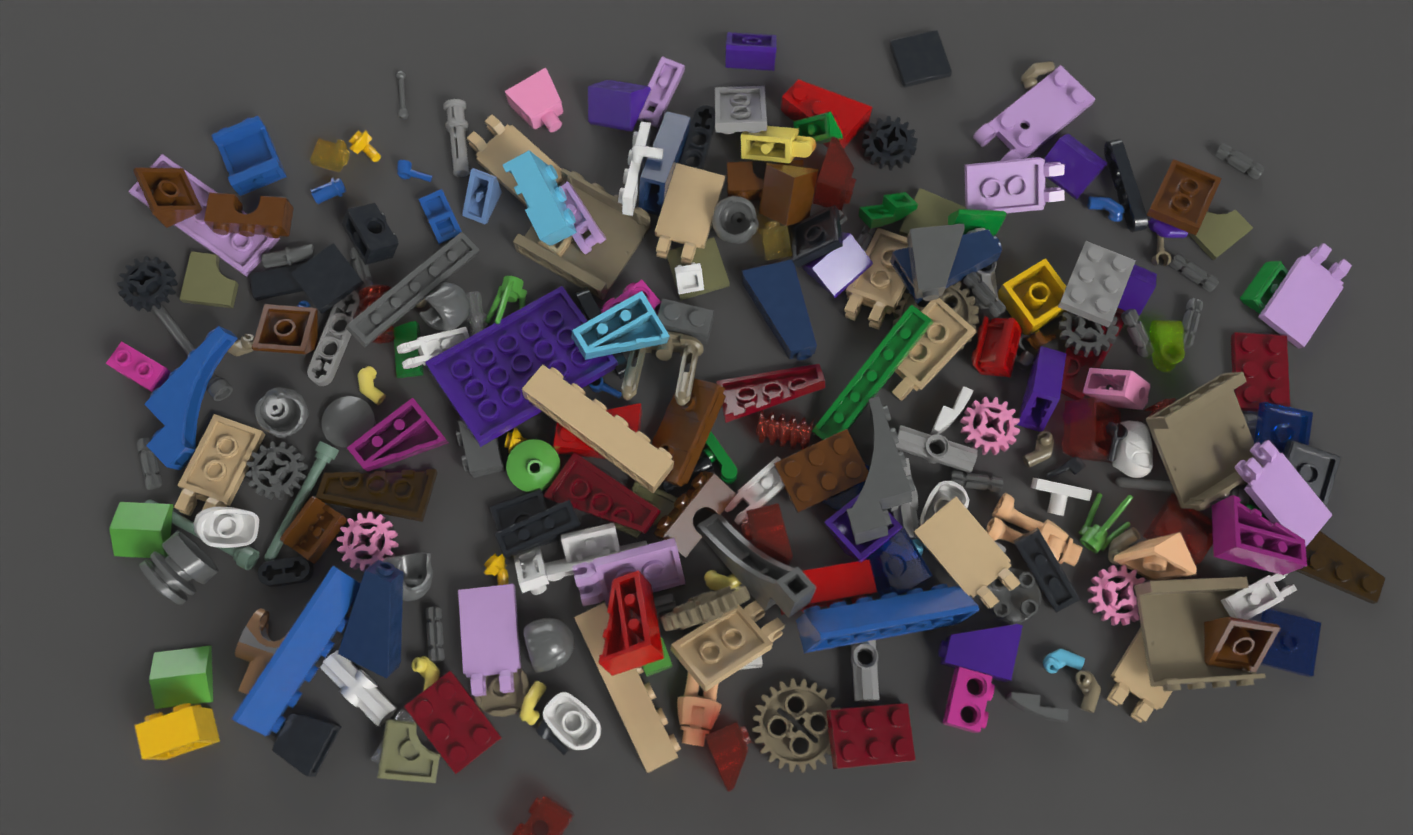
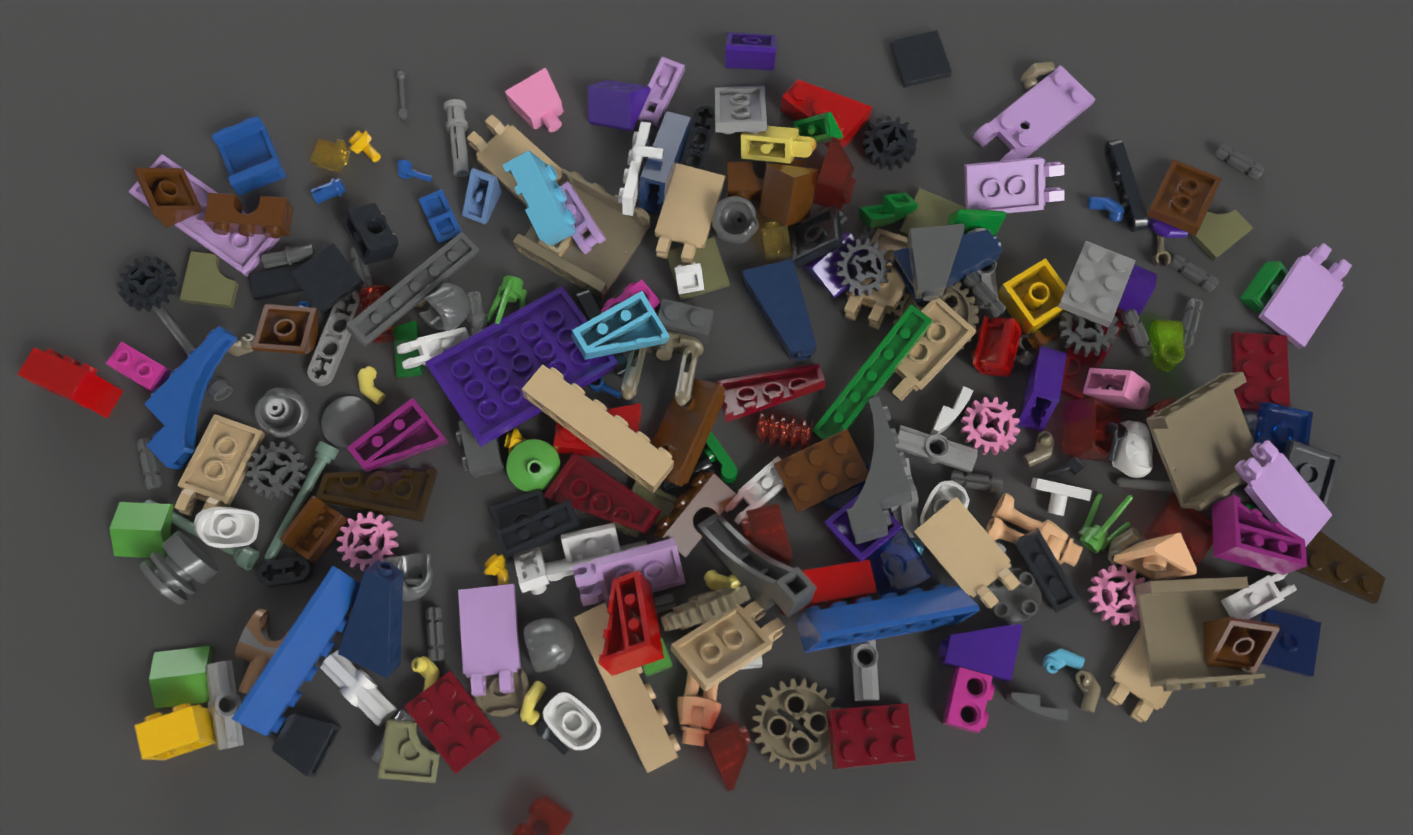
dark purple slope [1044,133,1108,200] -> none
none -> red wedge [17,347,124,419]
none -> light grey piece [205,660,244,750]
none -> black gear [833,239,891,296]

